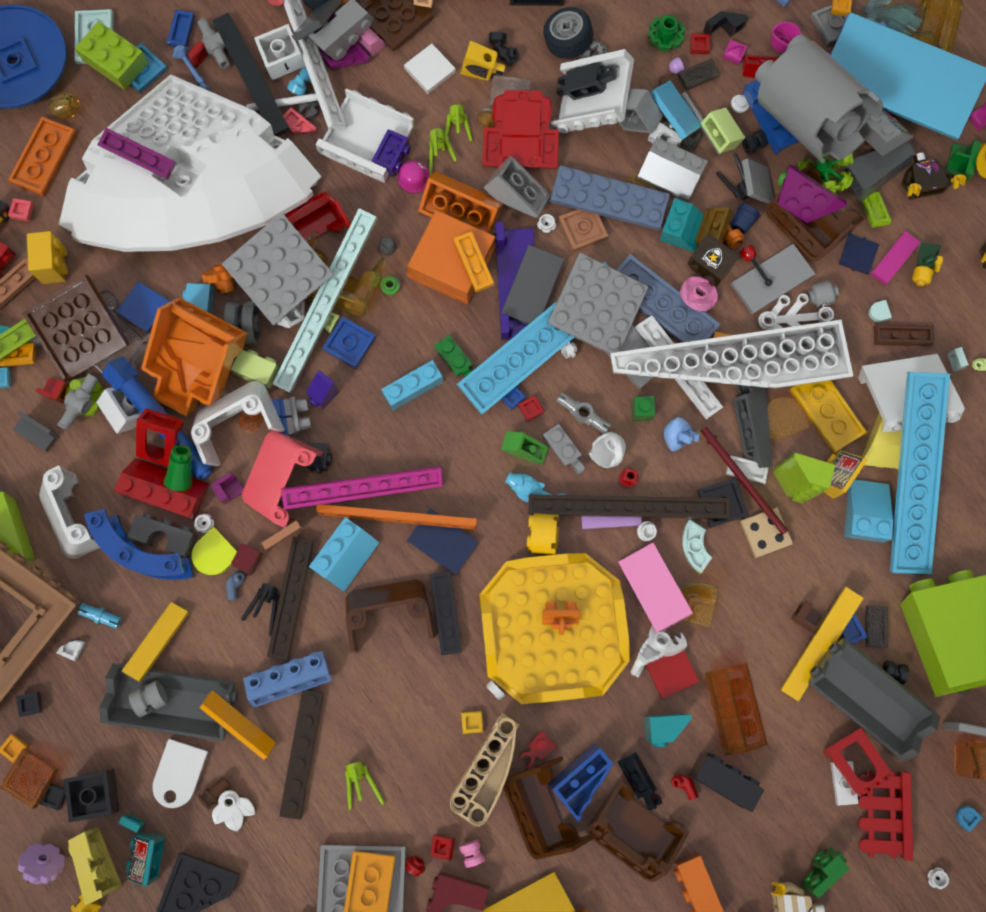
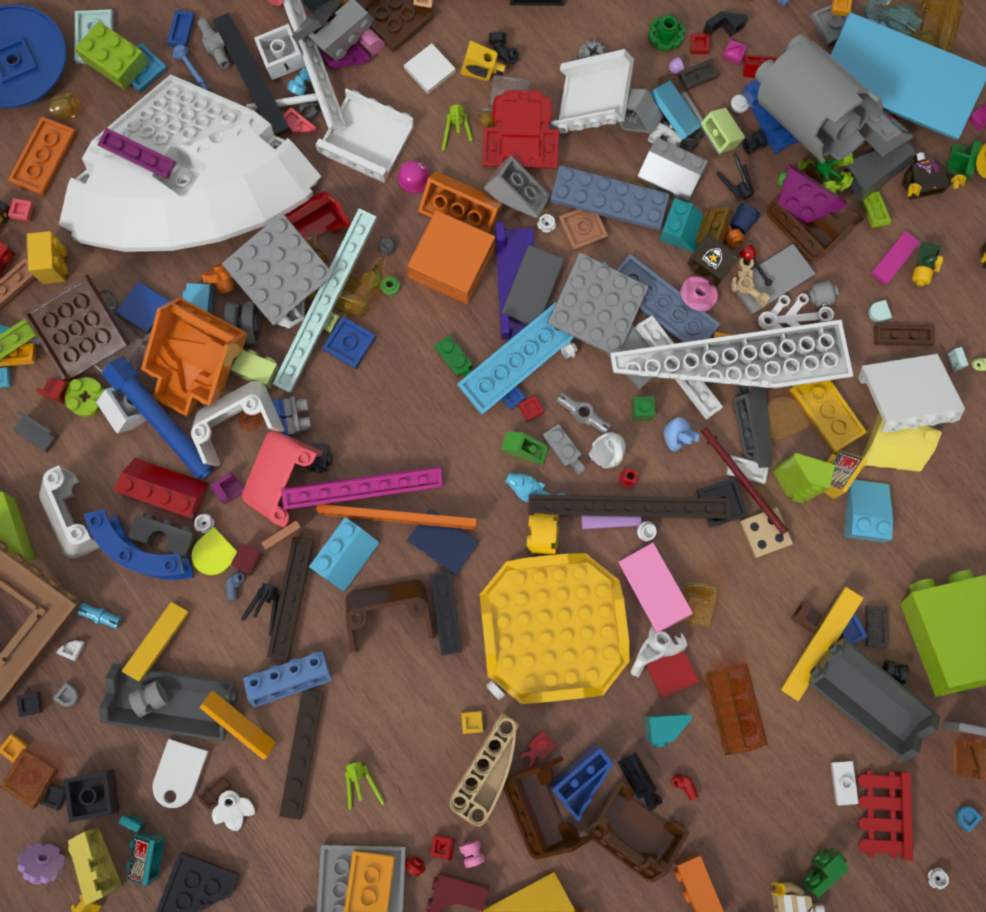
light grey pin [57,373,99,431] -> none
red panel [136,408,184,466] -> none
green plant [164,445,192,491] -> none
red tile [188,41,208,67] -> none
dark purple slope [306,370,339,410] -> none
dark purple bracket [372,129,411,177] -> none
medium azure brick [381,360,443,411] -> none
lime plant [428,128,457,176] -> none
light orange plate [454,231,494,292] -> none
orange hips [542,601,581,635] -> none
black wheel [543,7,593,59] -> none
black hinge [556,62,617,100] -> none
light aqua tile [682,519,712,574] -> none
black brick [689,753,764,813] -> none
light grey tile [742,158,774,204] -> none
dark pink helmet [770,21,801,53] -> none
red panel [823,728,891,797] -> none
clear blue piece [839,234,879,275] -> none
medium azure plate [890,372,950,574] -> none
none -> light grey tile [53,682,80,707]
none -> tan piece [731,258,771,308]

